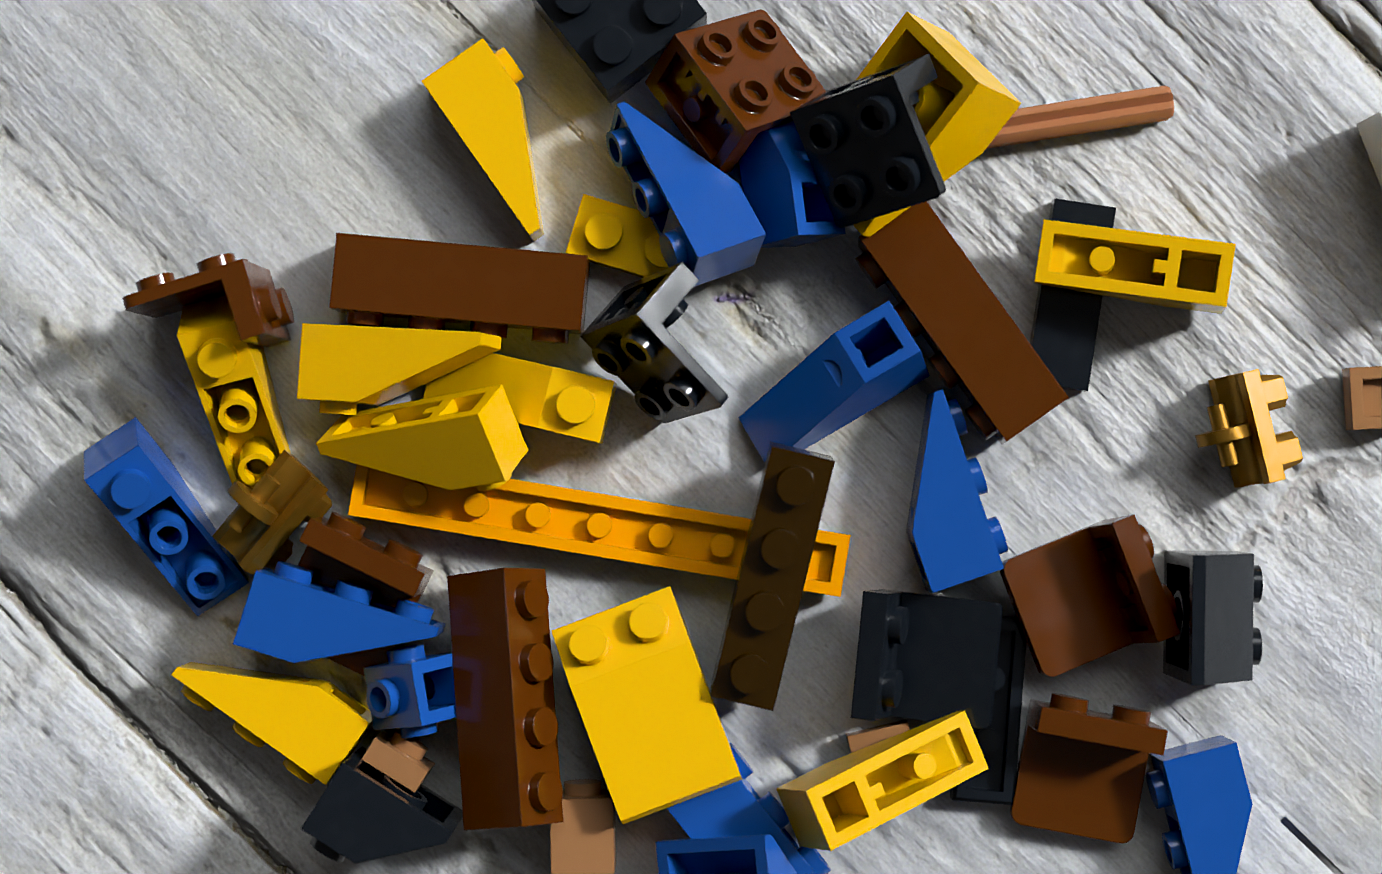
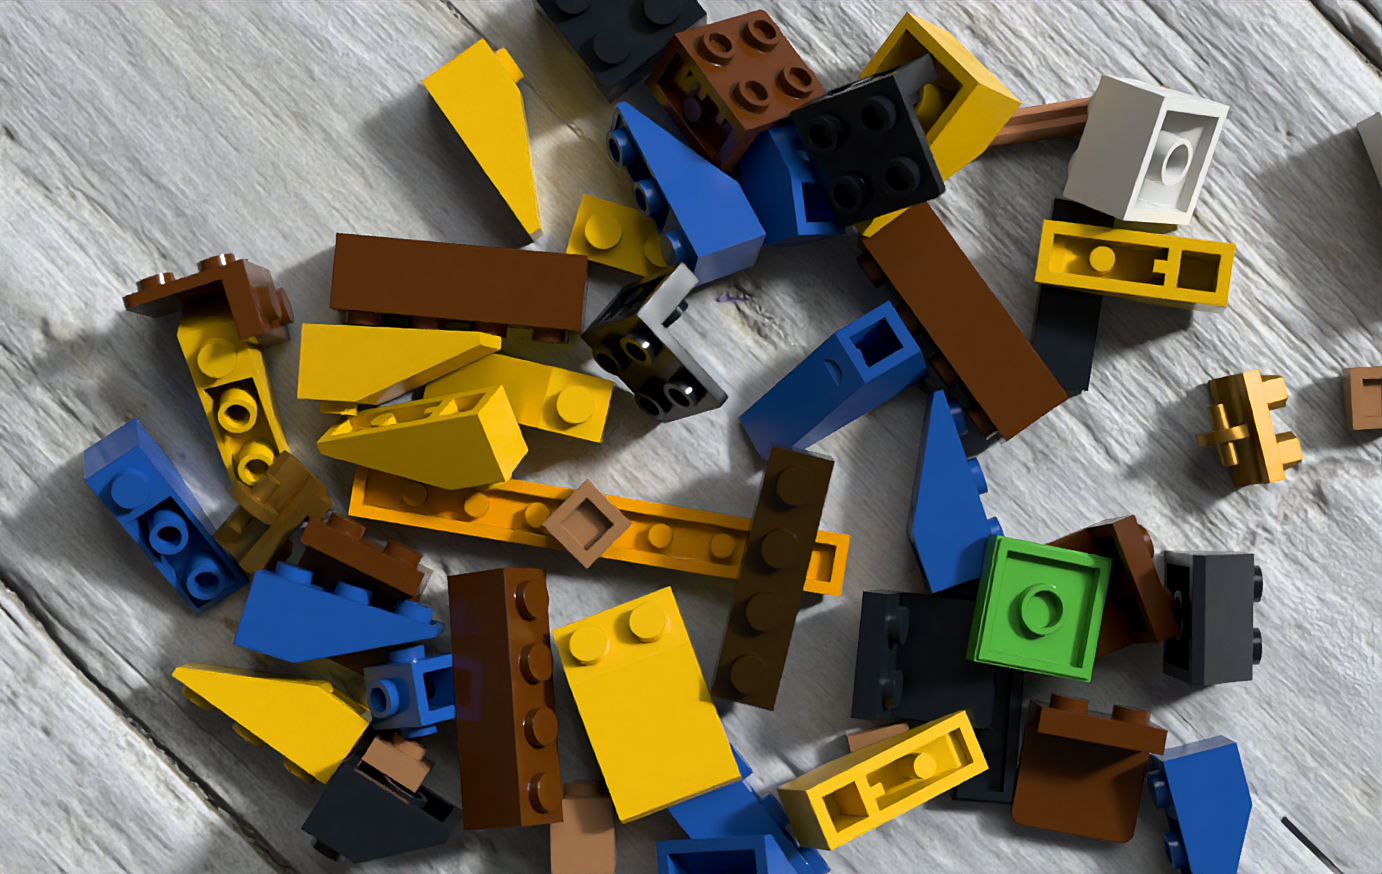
none -> medium nougat plate [542,479,632,569]
none -> bright green tile [966,534,1113,683]
none -> white slope [1062,74,1230,225]

